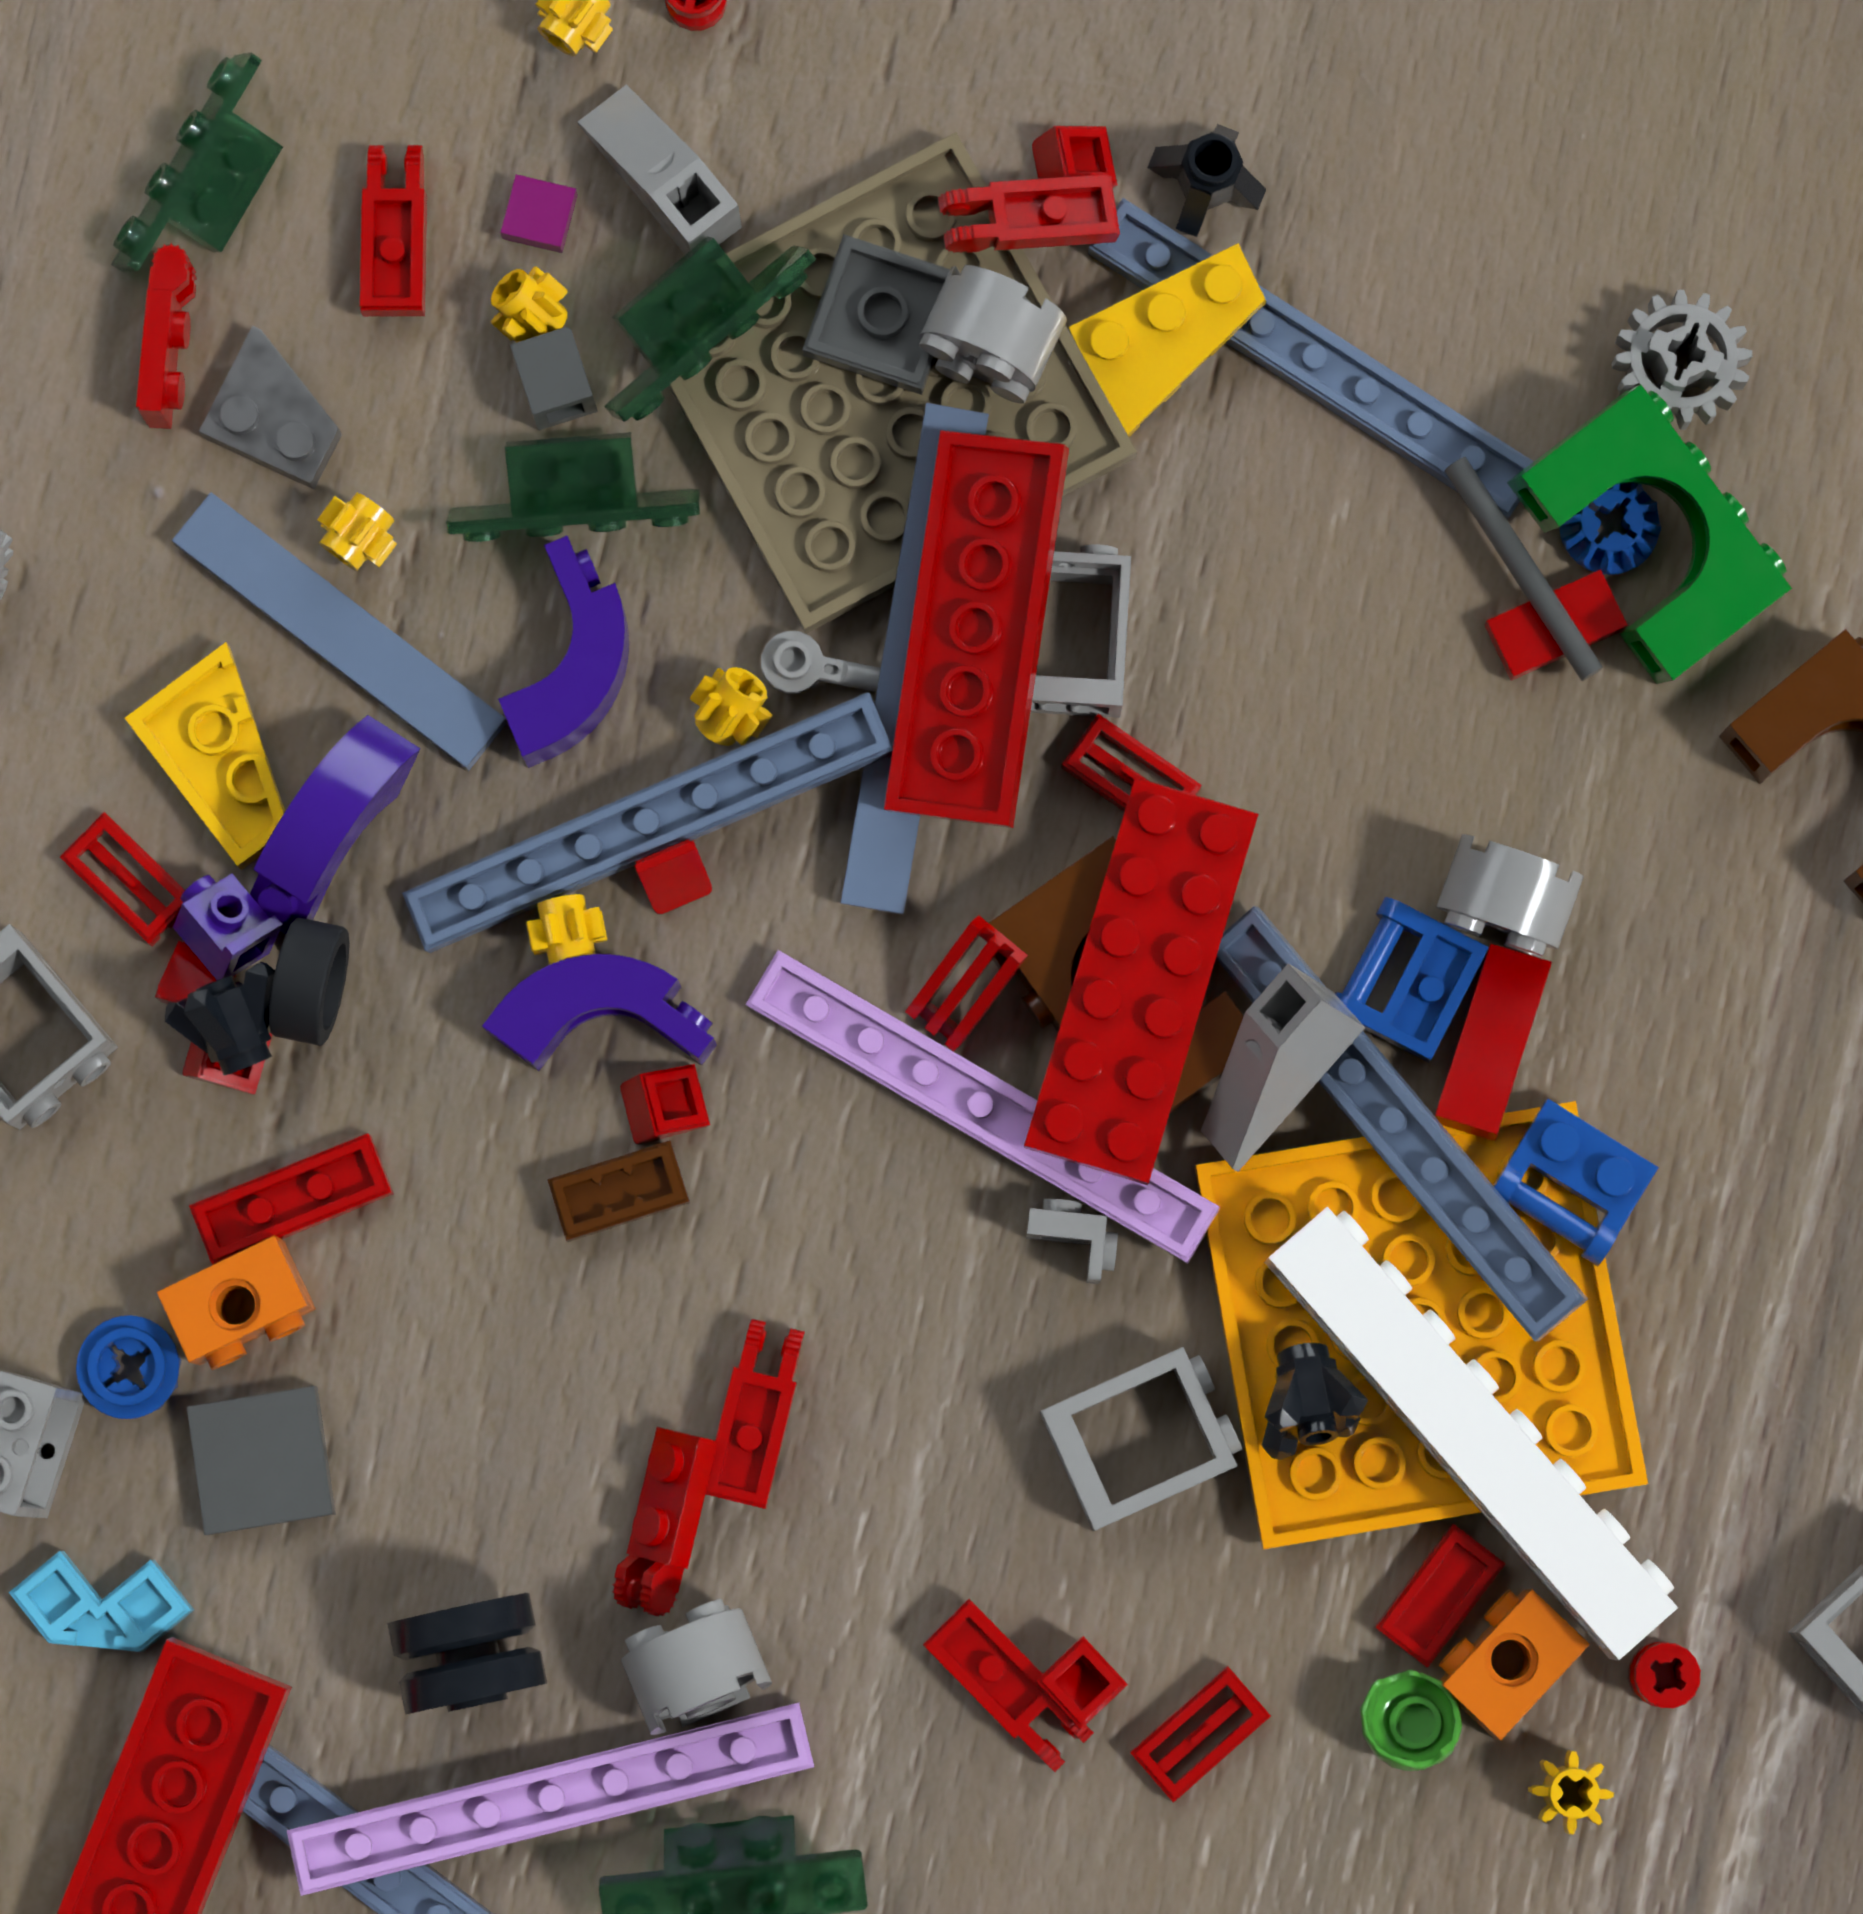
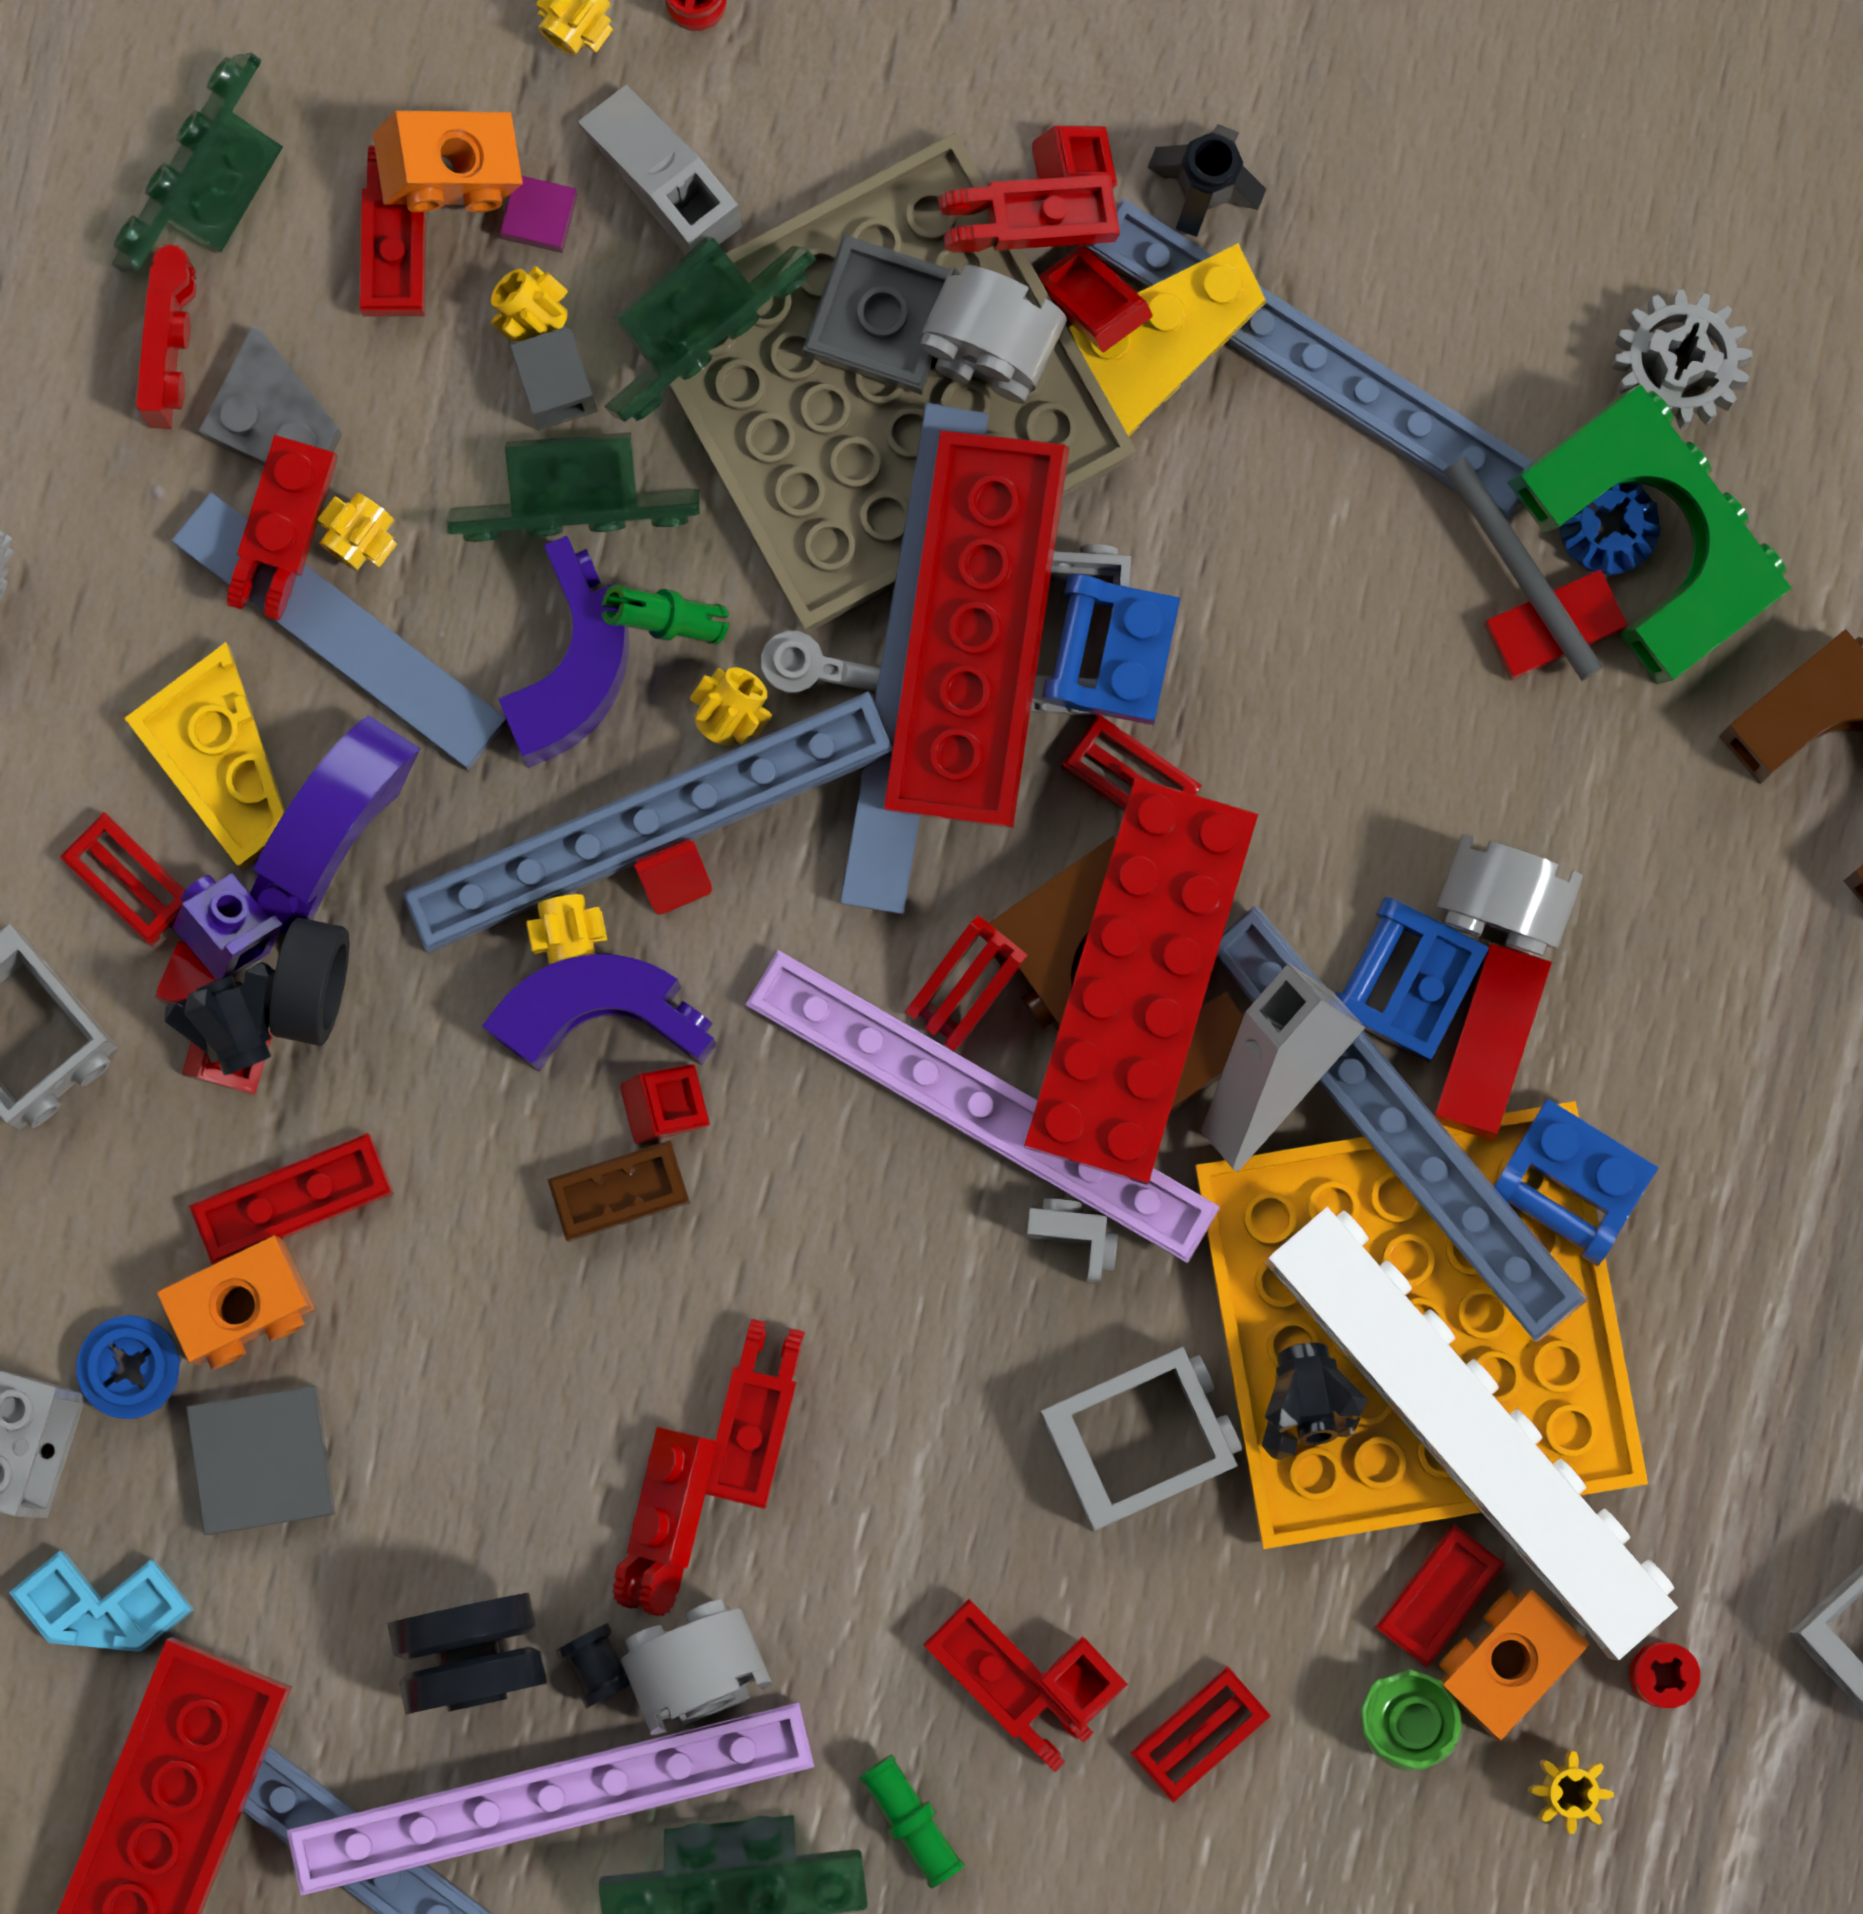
none -> red hinge [226,435,338,621]
none -> orange brick [373,111,523,213]
none -> black bush [556,1623,630,1709]
none -> green pin [602,584,729,645]
none -> green pin [858,1754,965,1889]
none -> red tile [1038,245,1153,353]
none -> blue plate [1042,574,1180,726]

